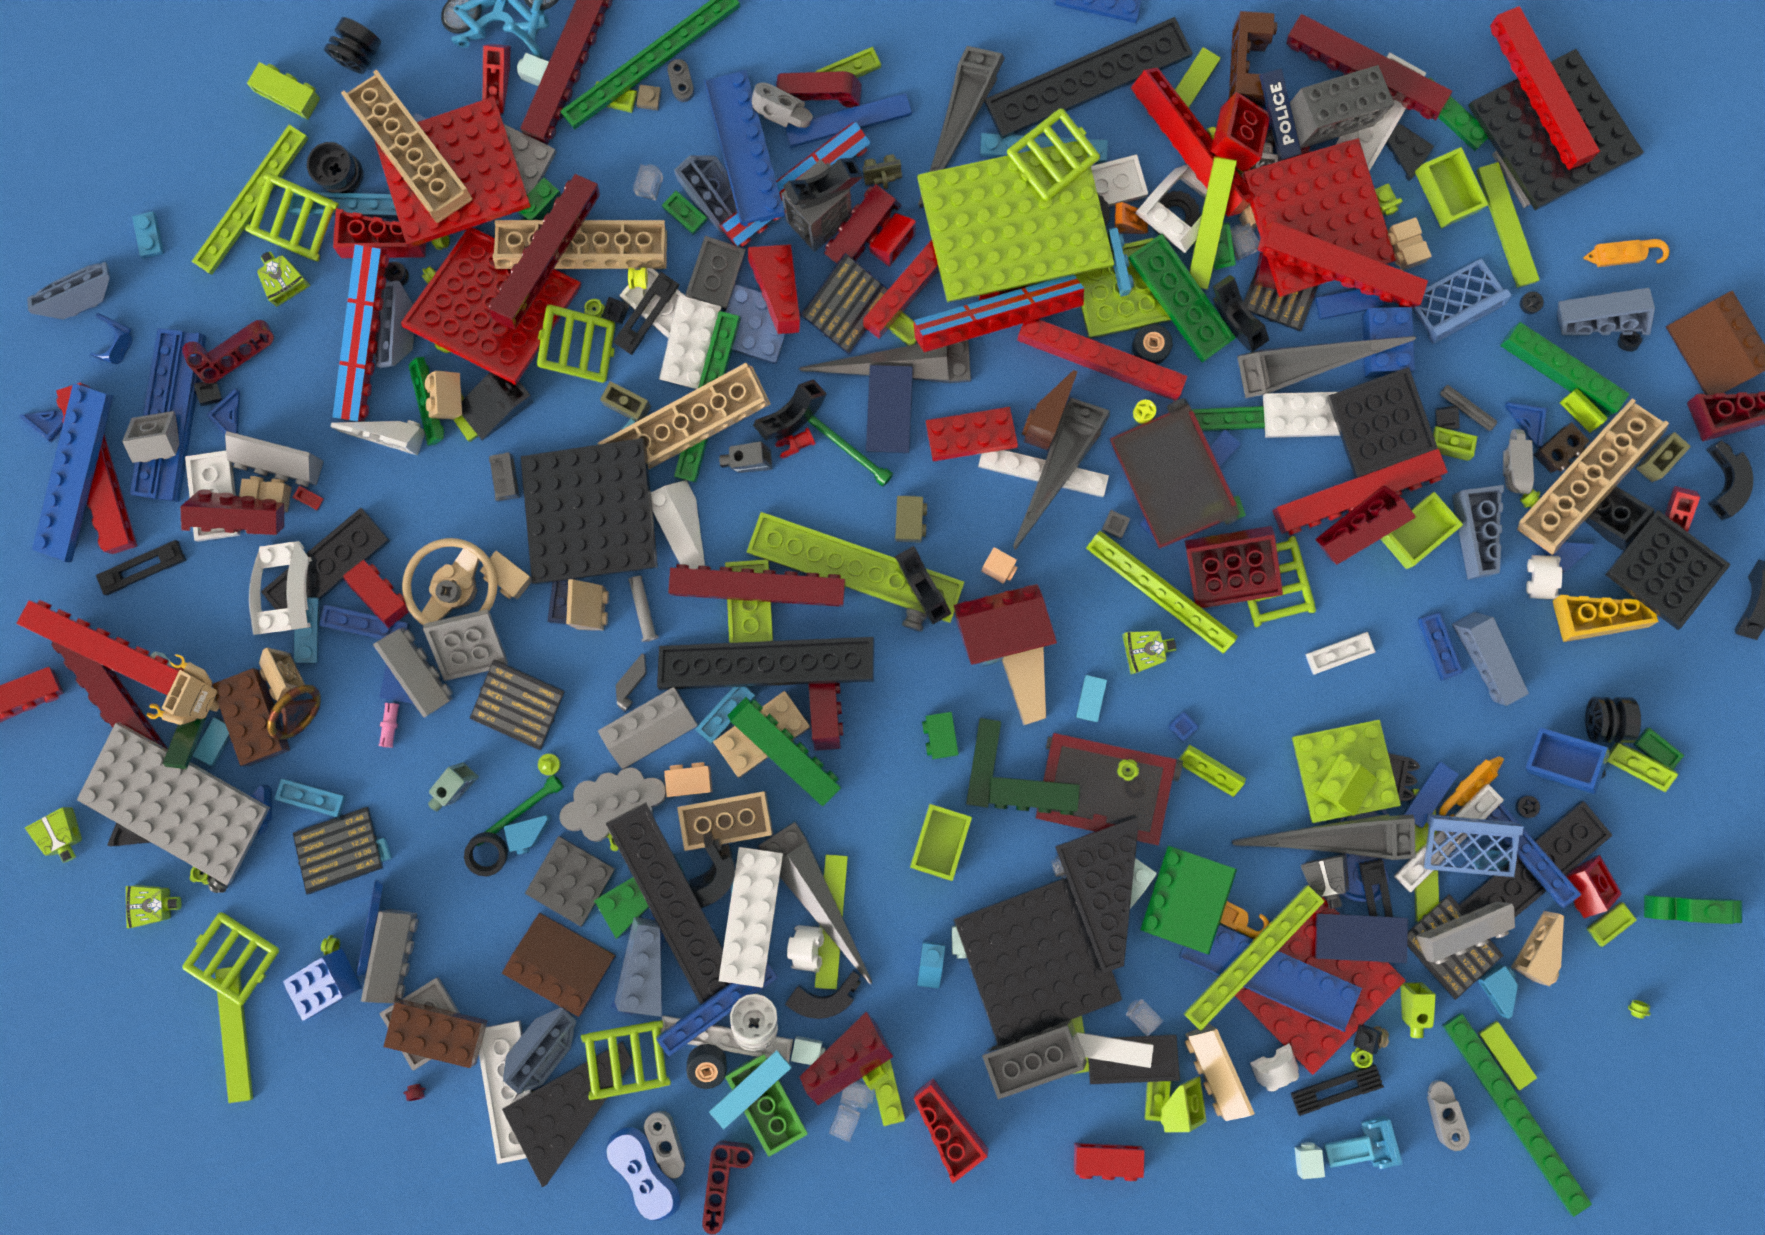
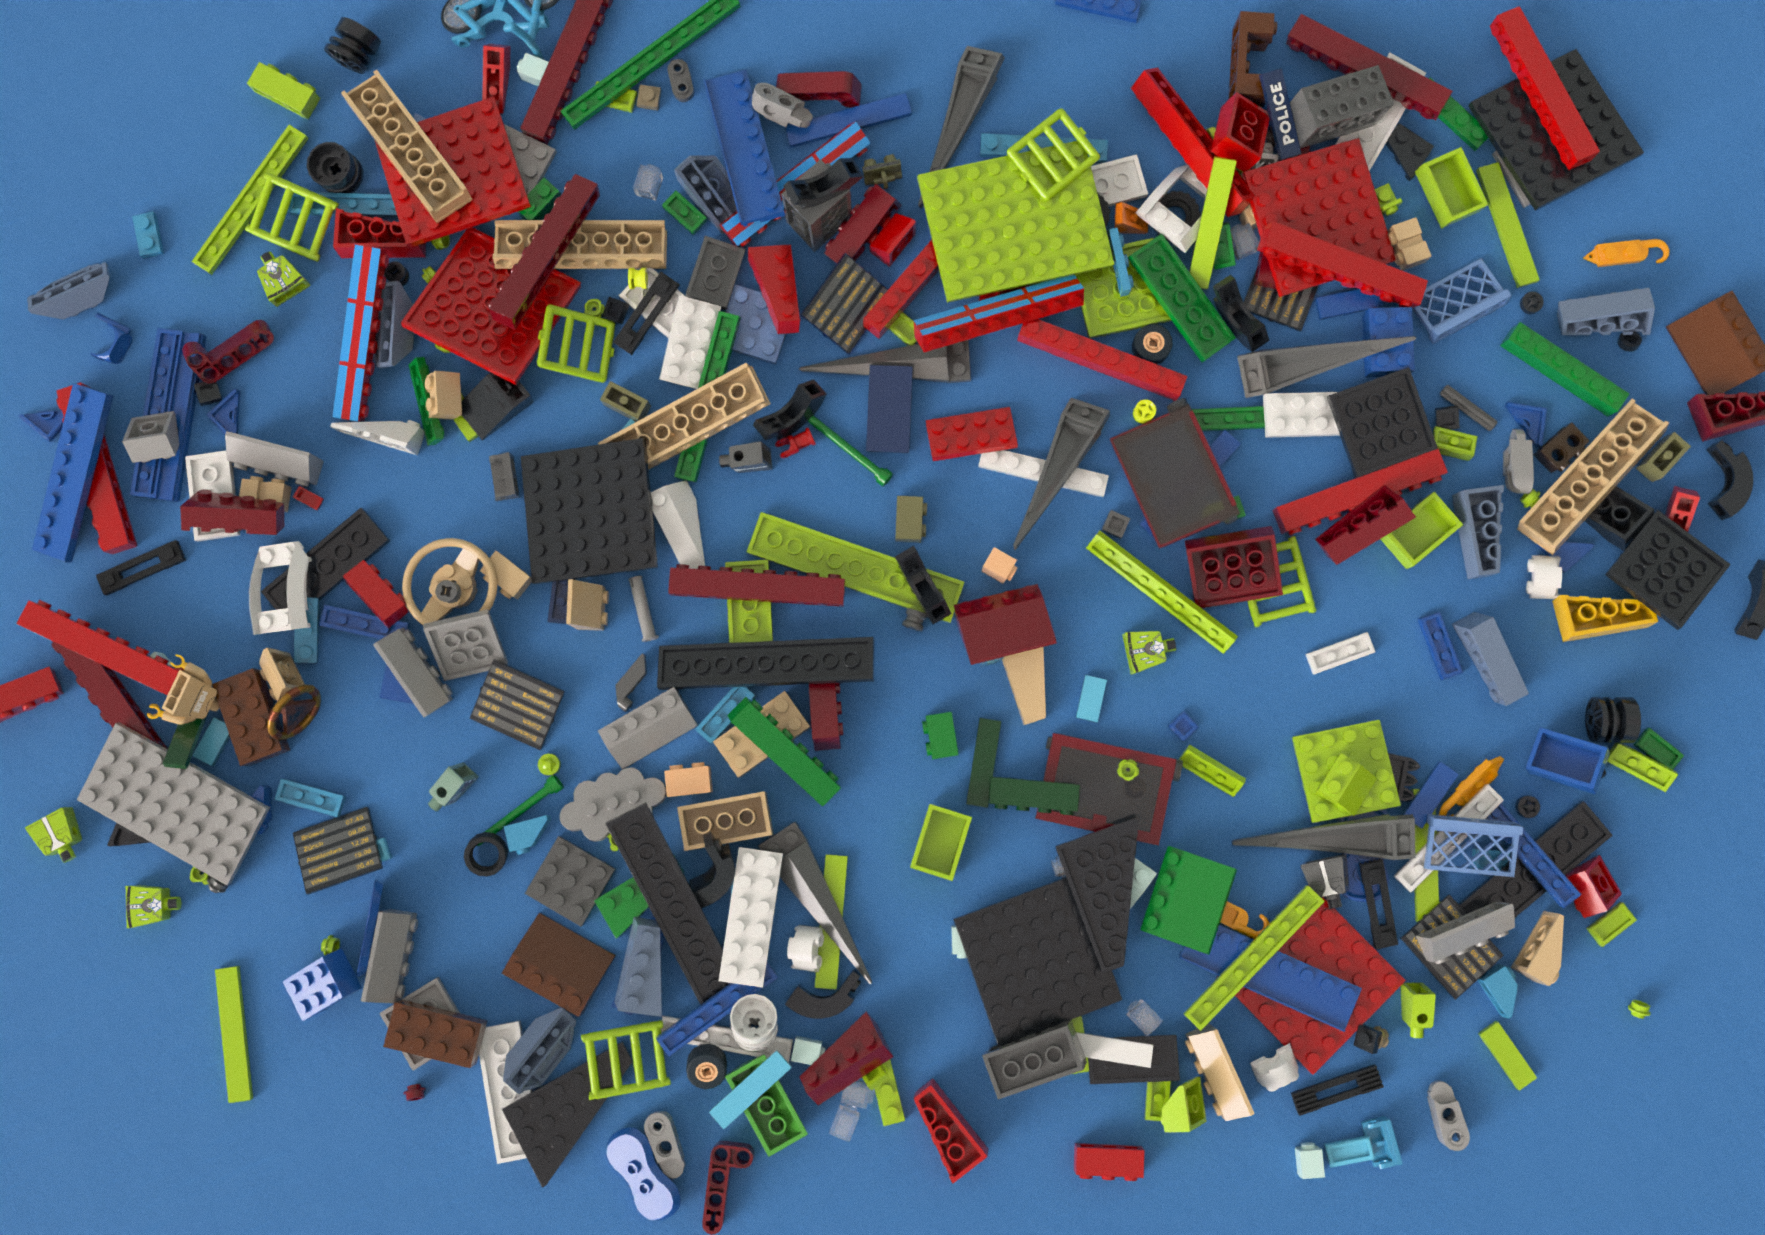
lime bar [182,912,279,1006] -> none
bright pink pin [379,703,399,748] -> none
lime tile [815,46,881,78] -> none
dark azure slope [917,941,945,989] -> none
black plate [984,17,1193,139] -> none
reddish brown slope [1022,370,1078,451] -> none
lime tile [1175,47,1221,108] -> none
dark blue tile [1315,913,1408,963] -> none
lime plate [1351,1047,1373,1068] -> none
green plate [1442,1013,1592,1217] -> none
lime tile [1559,388,1608,433] -> none
green brick [1644,895,1742,924] -> none

